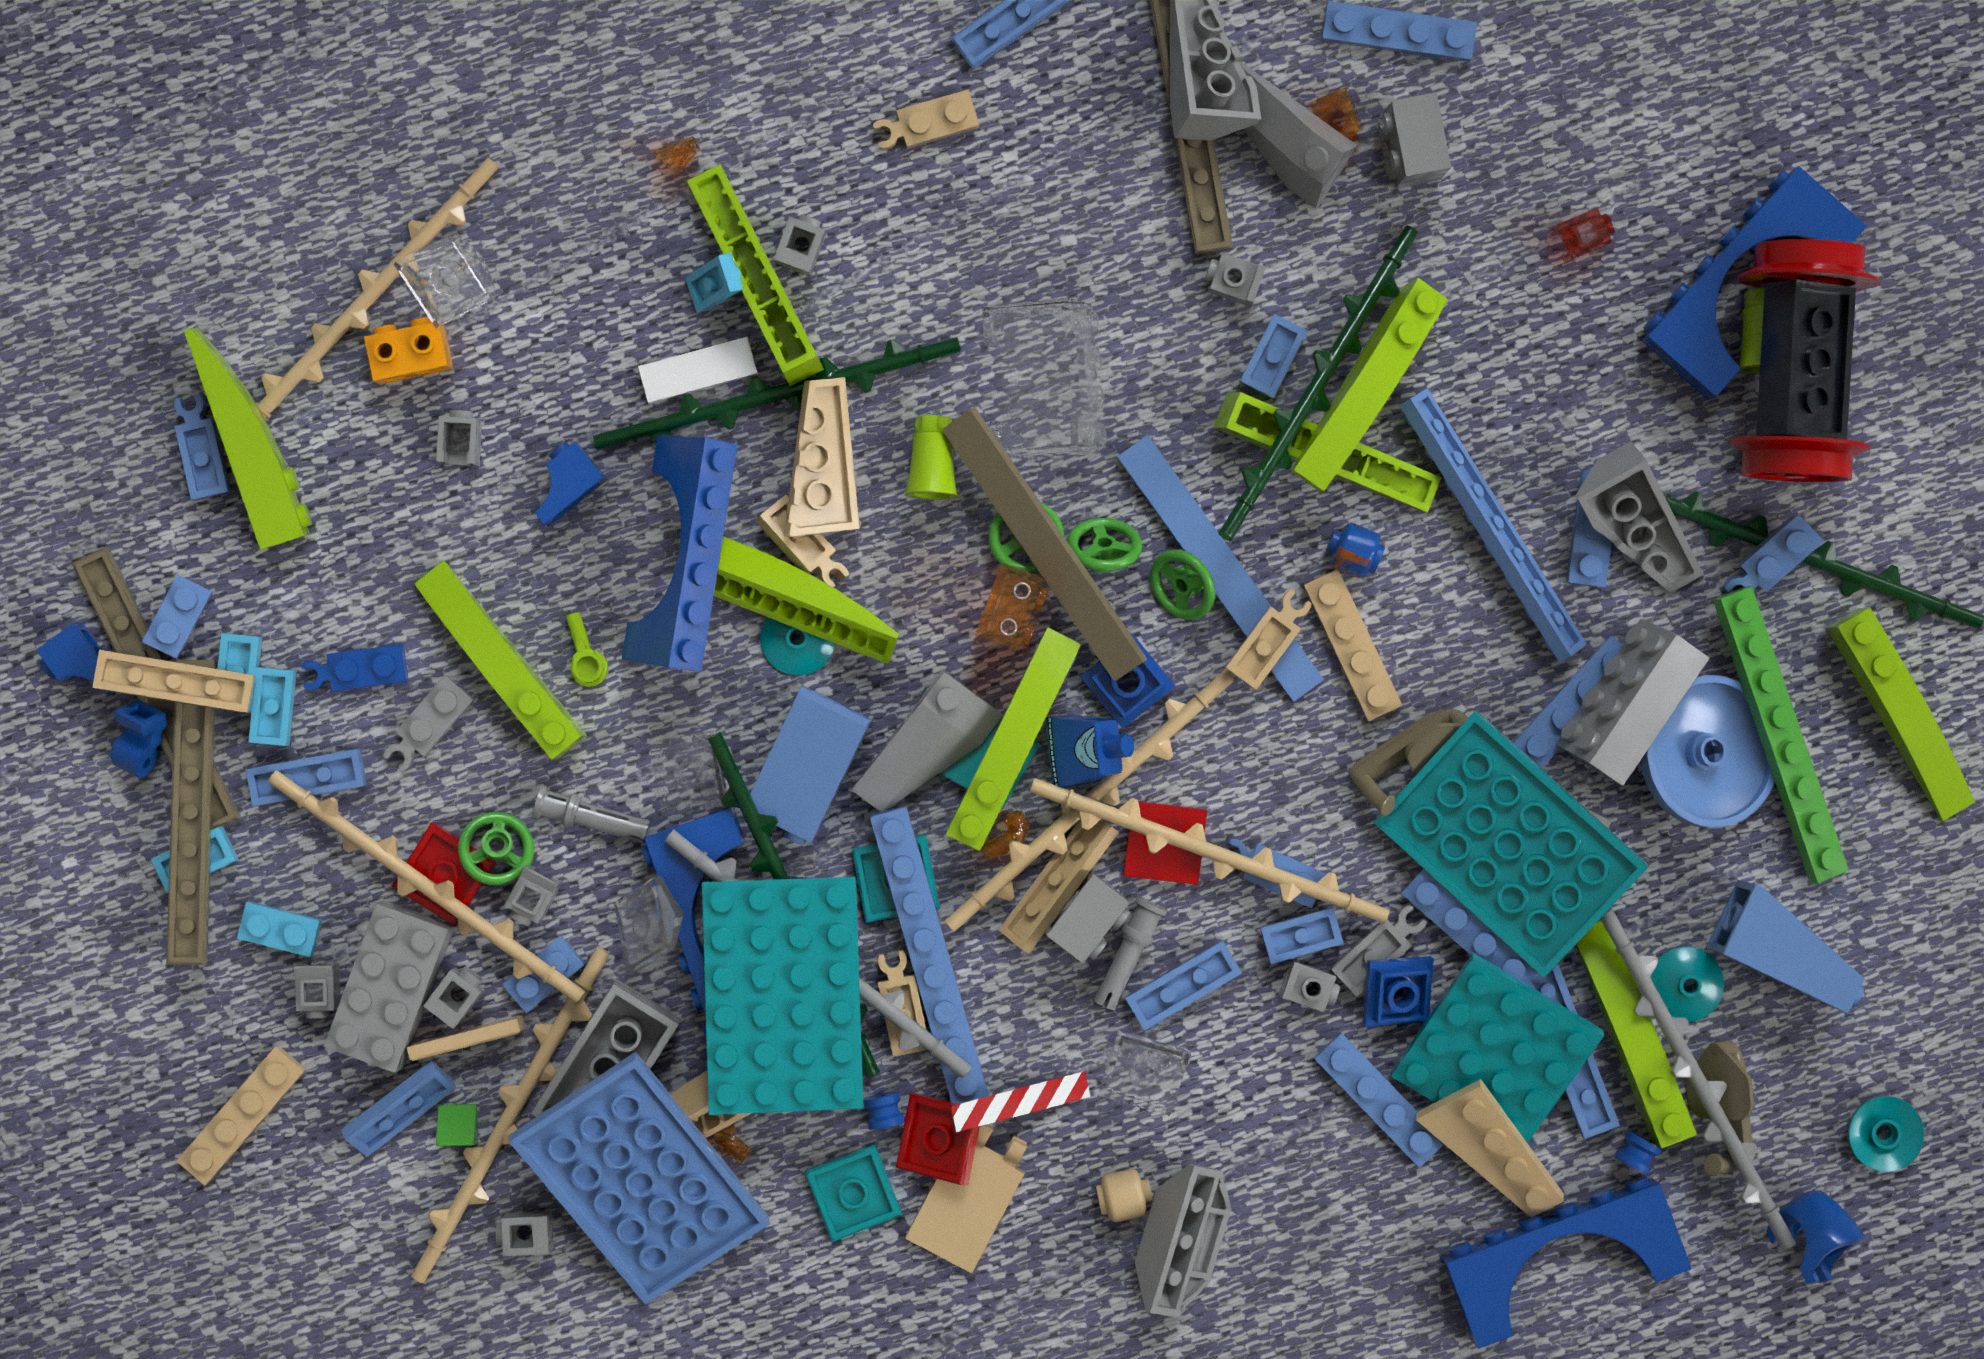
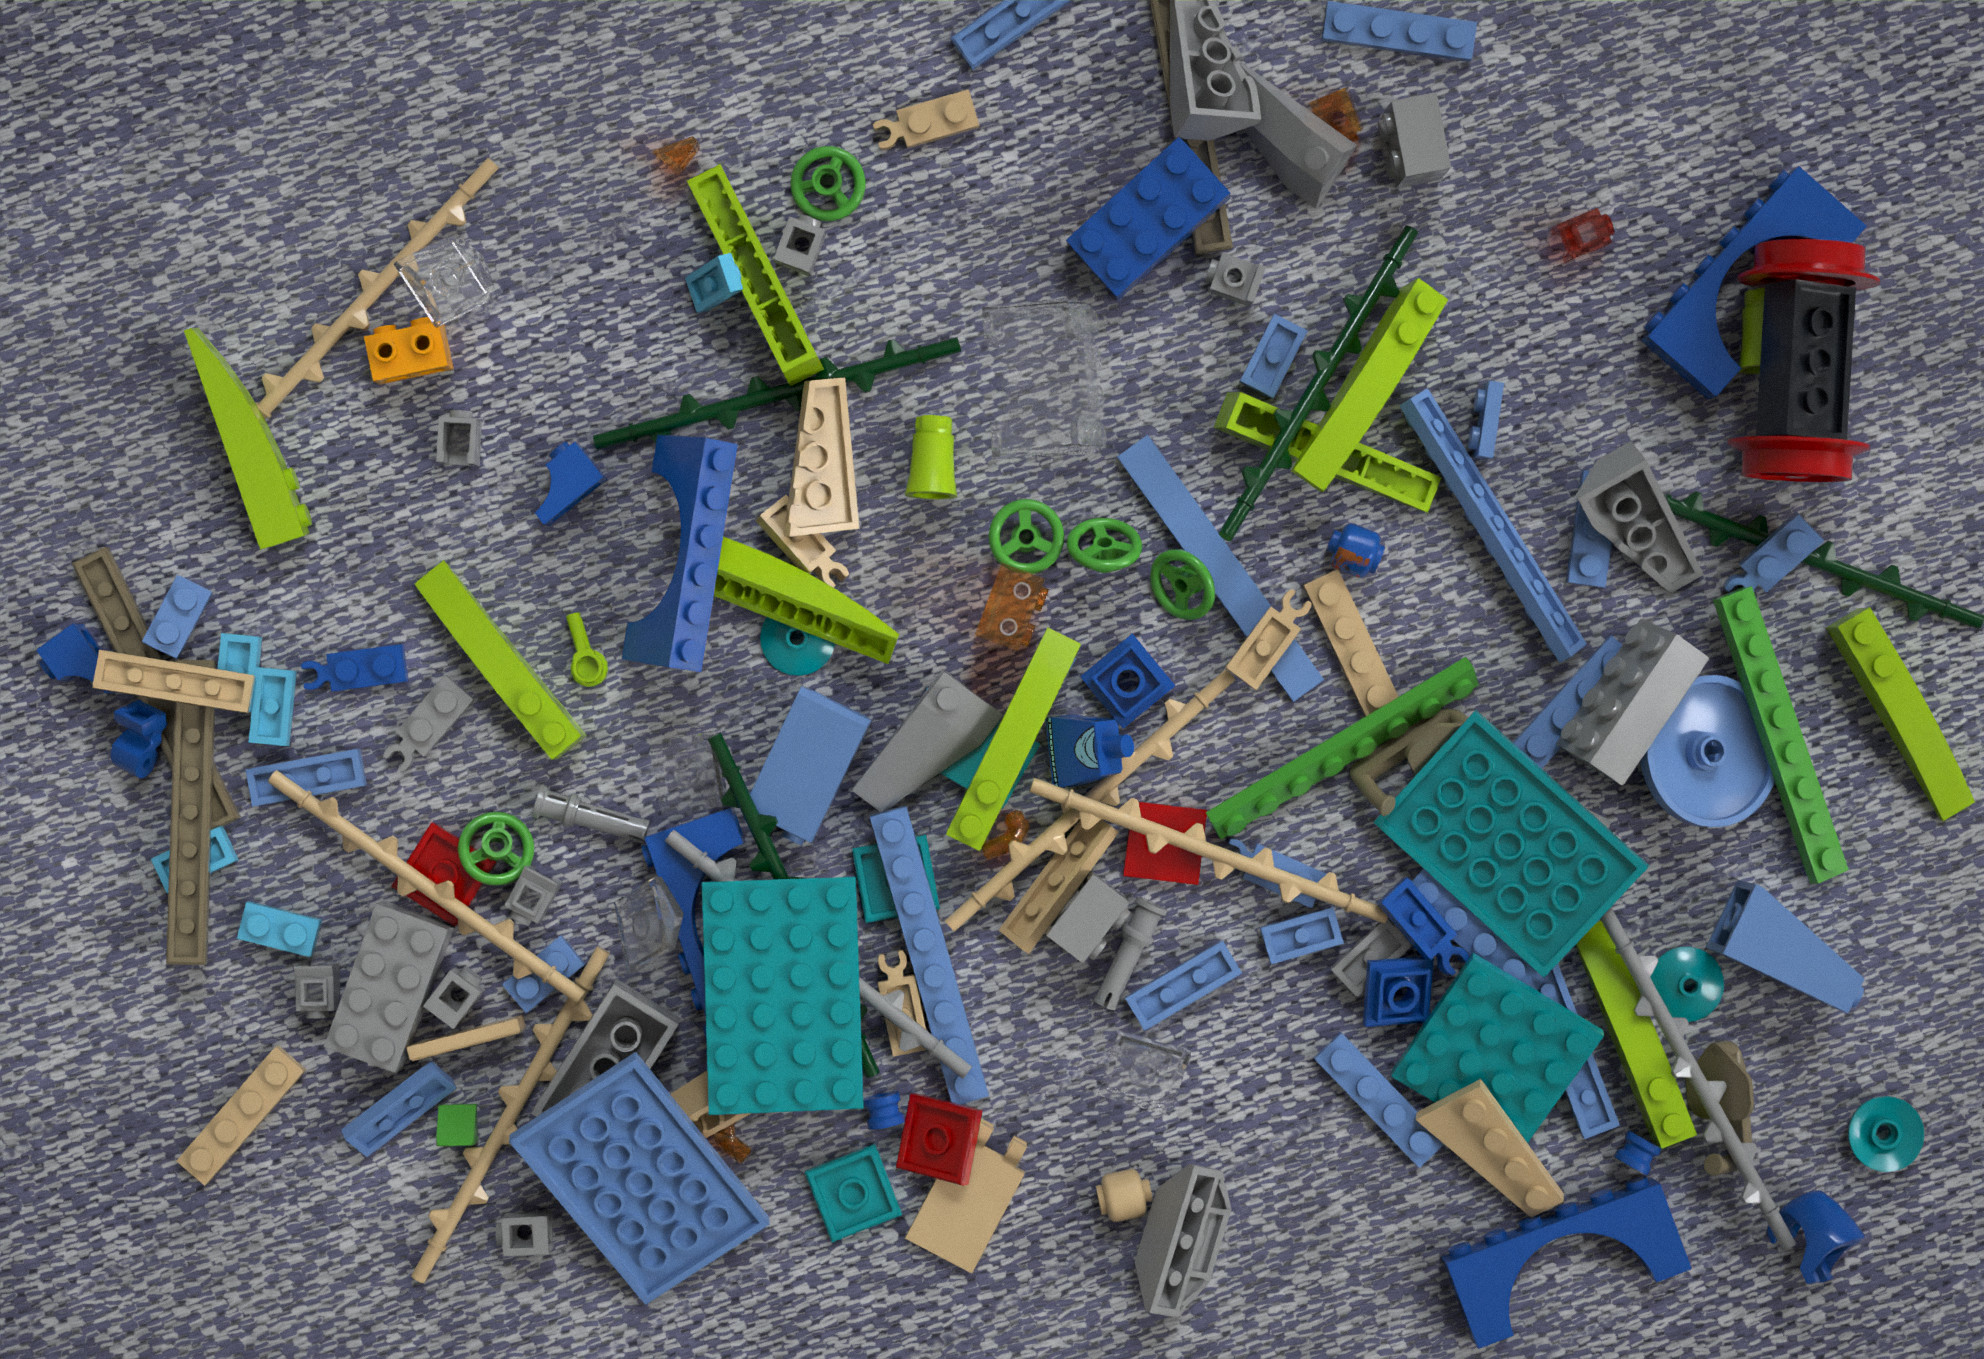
medium blue plate [174,393,232,501] -> none
white tile [638,337,758,404] -> none
dark tan tile [942,407,1147,682] -> none
sticker [951,1071,1090,1132] -> none
light grey brick [1279,959,1340,1012] -> none
none -> bright green piece [790,146,866,221]
none -> blue brick [1066,137,1231,301]
none -> bright green plate [1206,657,1479,840]
none -> blue plate [1376,877,1469,976]
none -> medium blue plate [1468,381,1504,461]

